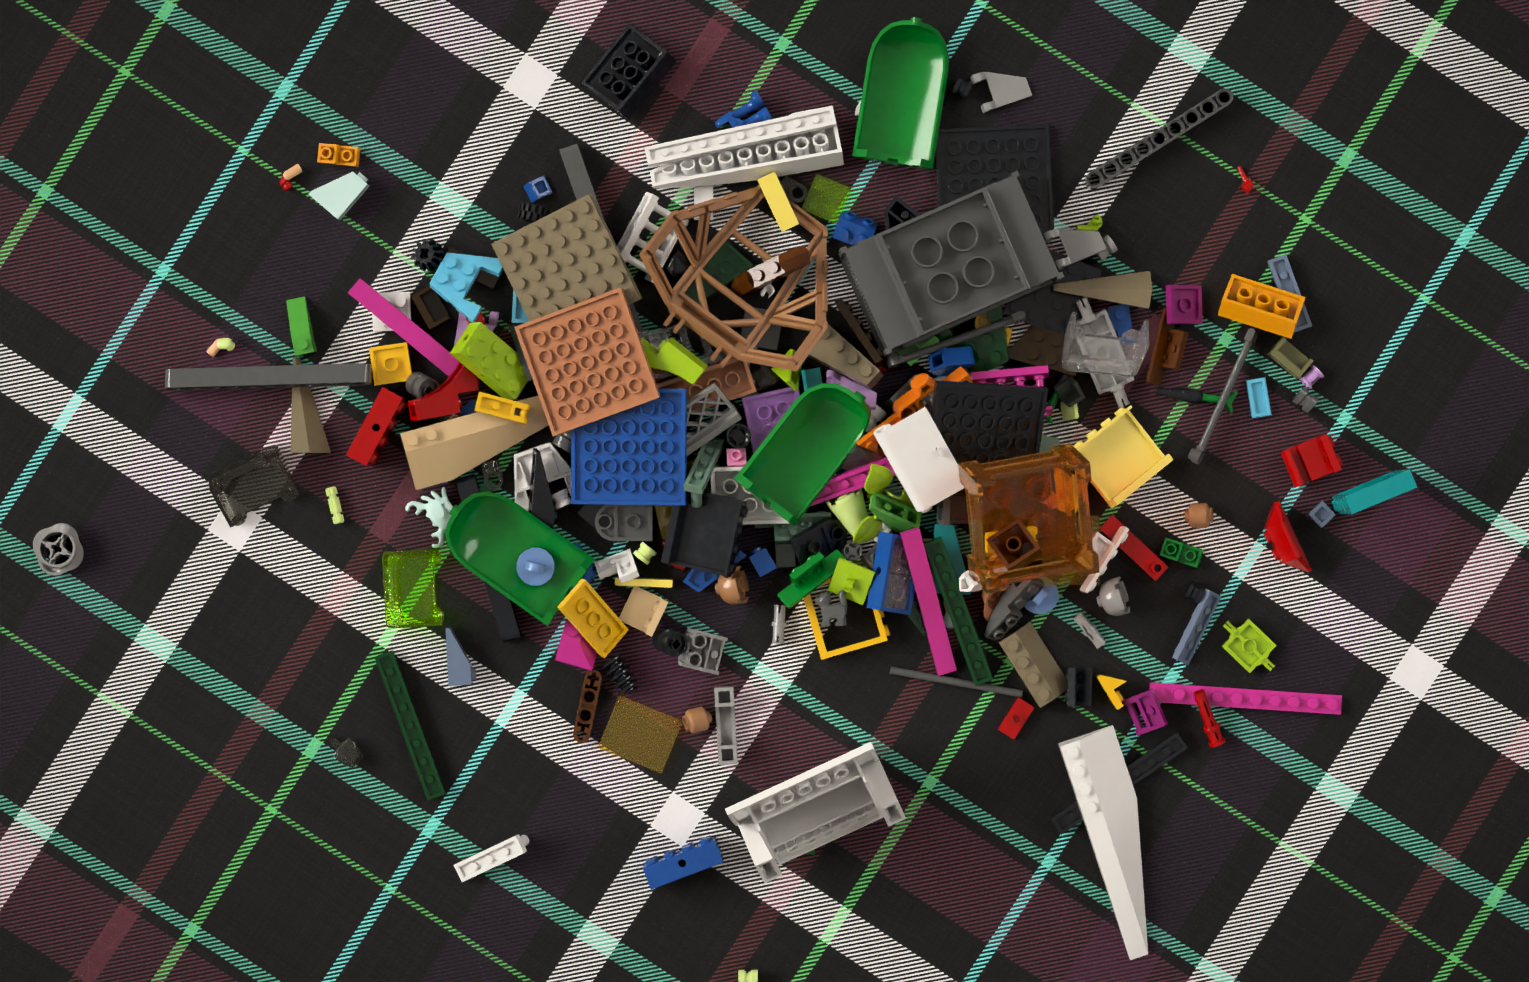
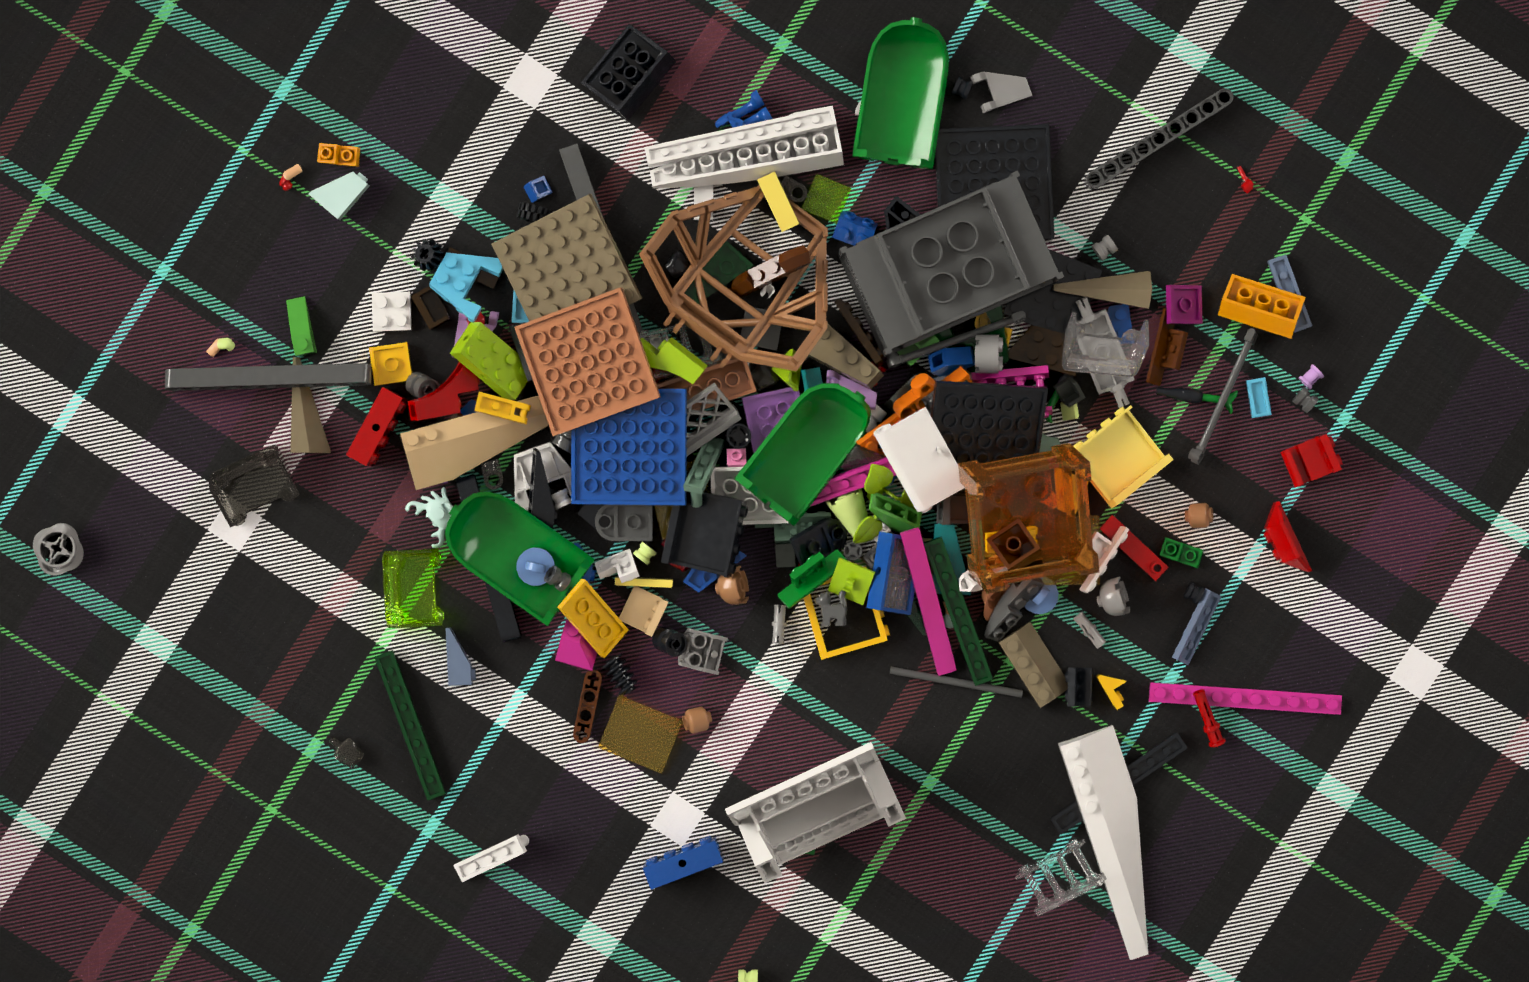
yellowish green axle [325,487,344,524] -> none
dark pink tile [348,278,459,376] -> none
white fence [617,192,689,283] -> none
light grey arch [714,686,738,765] -> none
blue brick [749,546,777,577] -> none
red plate [998,697,1035,740] -> none
light grey flag [1044,229,1107,270] -> none
lime arm [1076,215,1103,231] -> none
magenta plate [1122,689,1168,736] -> none
lime plate [1222,619,1277,673] -> none
olive panel [1267,336,1313,379] -> none
sand blue plate [1308,501,1336,528] -> none
teal window [1331,469,1417,514] -> none
none -> dark grey wheel [544,565,571,592]
none -> light grey brick [975,334,1003,373]
none -> clear fence [1015,839,1107,916]

